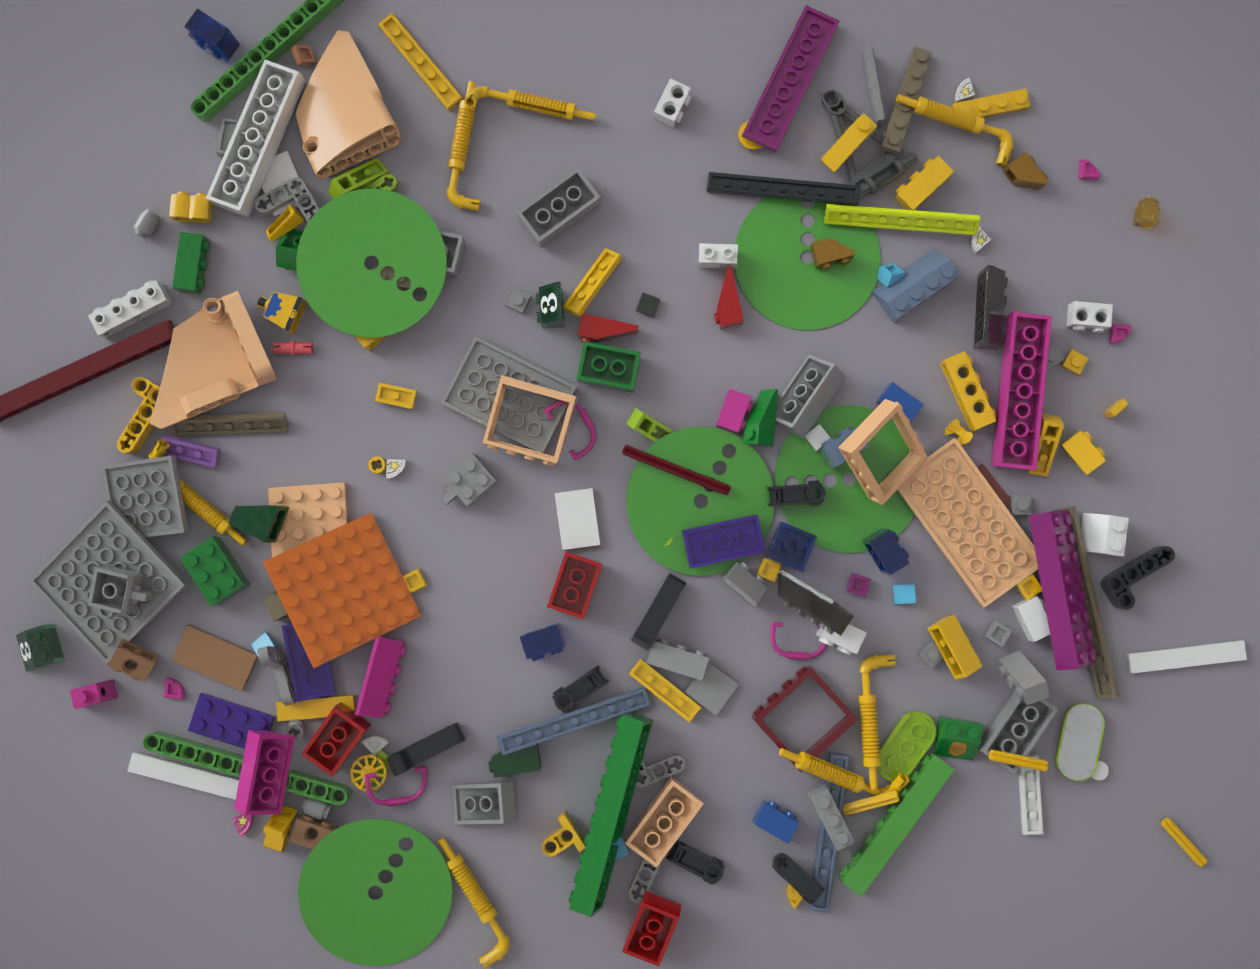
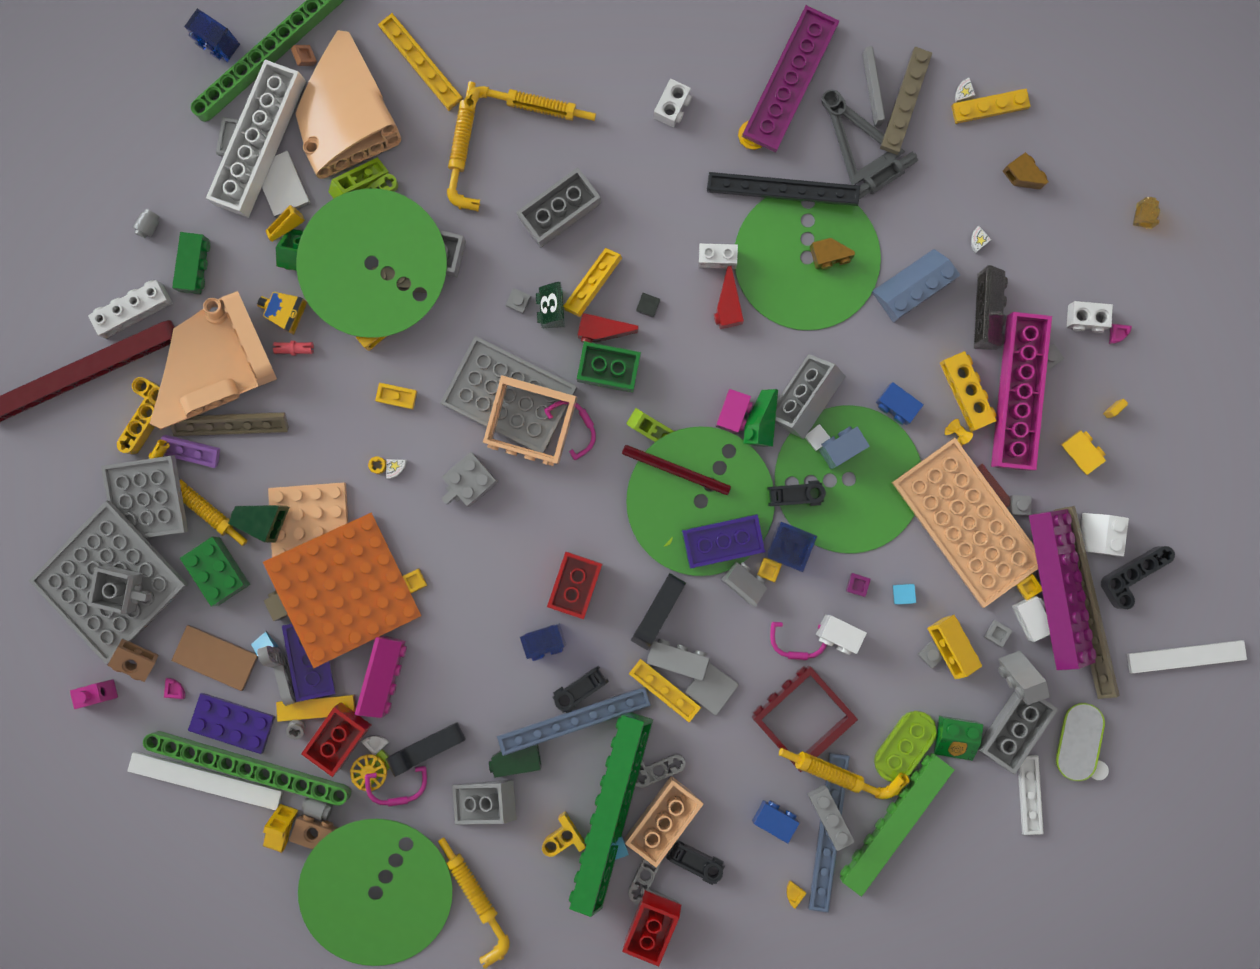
clear green slope [16,624,65,672] -> none
yellow brick [169,192,213,223] -> none
dark pink tile [233,814,254,837] -> none
dark pink slope [234,730,295,815] -> none
light grey beam [255,177,320,222] -> none
white tile [555,488,600,550] -> none
black piece [772,853,825,905] -> none
clear smoke slope [778,569,854,636] -> none
yellow slope [820,113,877,173] -> none
neon yellow tile [824,204,981,235] -> none
light nougat window [838,399,927,505] -> none
yellow axle [842,791,900,816] -> none
yellow piece [858,654,896,789] -> none
clear blue brick [862,528,910,575] -> none
medium azure slope [877,263,906,287] -> none
yellow brick [894,155,954,210] -> none
yellow piece [896,94,1014,167] -> none
yellow axle [988,749,1048,772] -> none
yellow slope [1028,413,1064,477] -> none
yellow plate [1061,349,1089,376] -> none
dark pink tile [1079,159,1100,180] -> none
yellow axle [1161,817,1208,867] -> none

